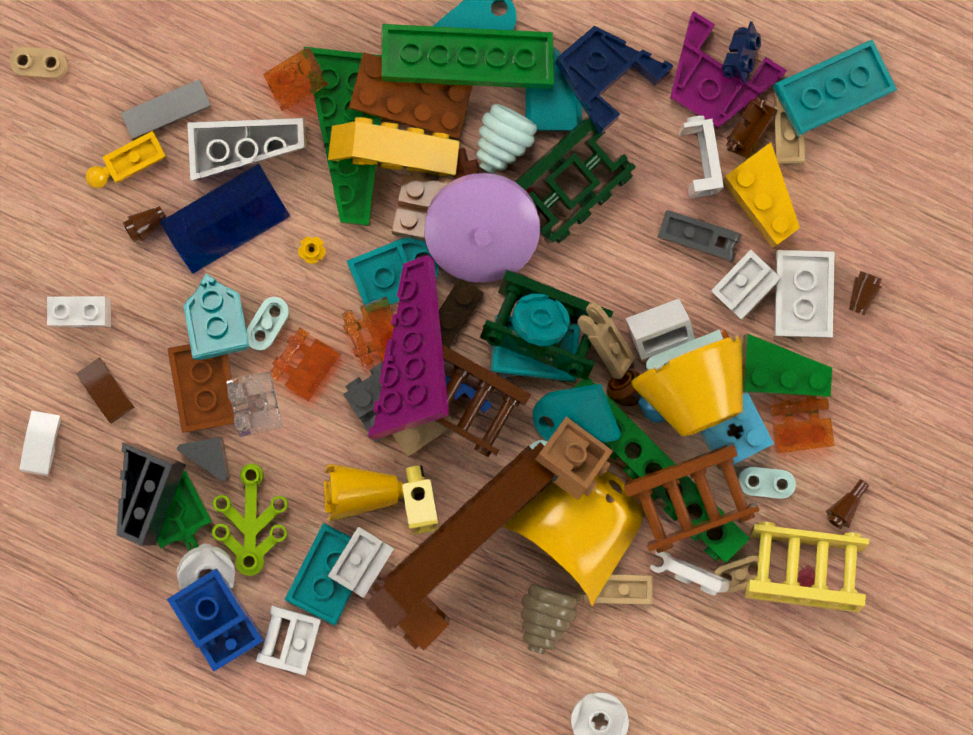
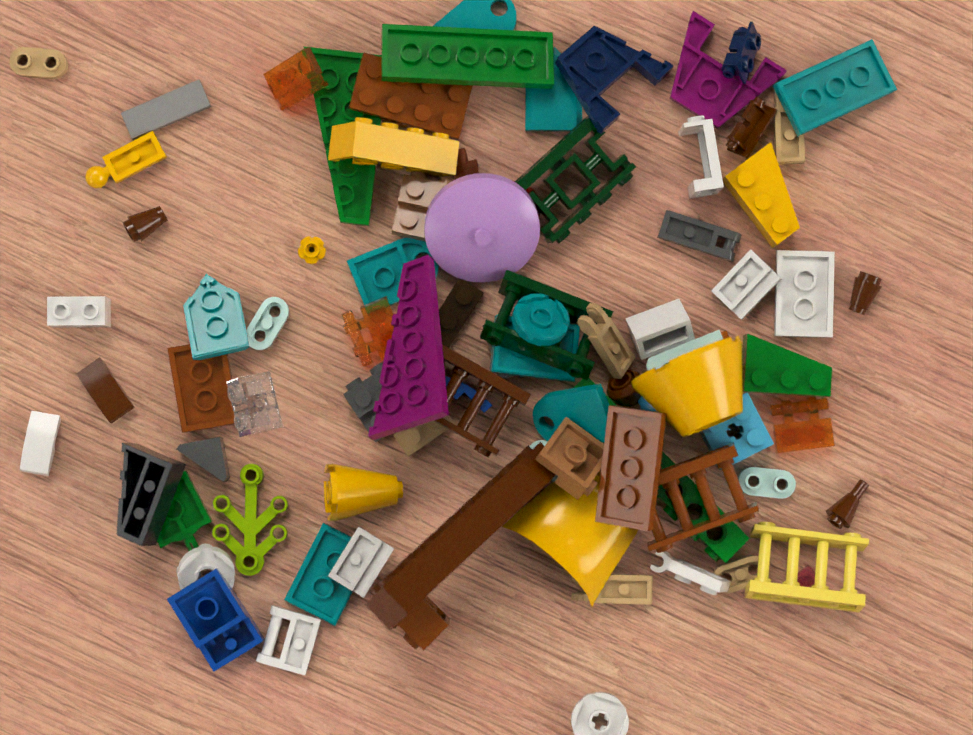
clear blue slope [160,164,291,274] -> none
white wedge [187,118,307,181] -> none
clear orange plate [268,327,341,402] -> none
light yellow torso [402,465,440,535] -> none
light aqua piece [476,104,537,174] -> none
dark tan piece [521,584,578,654] -> none
none -> dark orange plate [595,405,667,531]

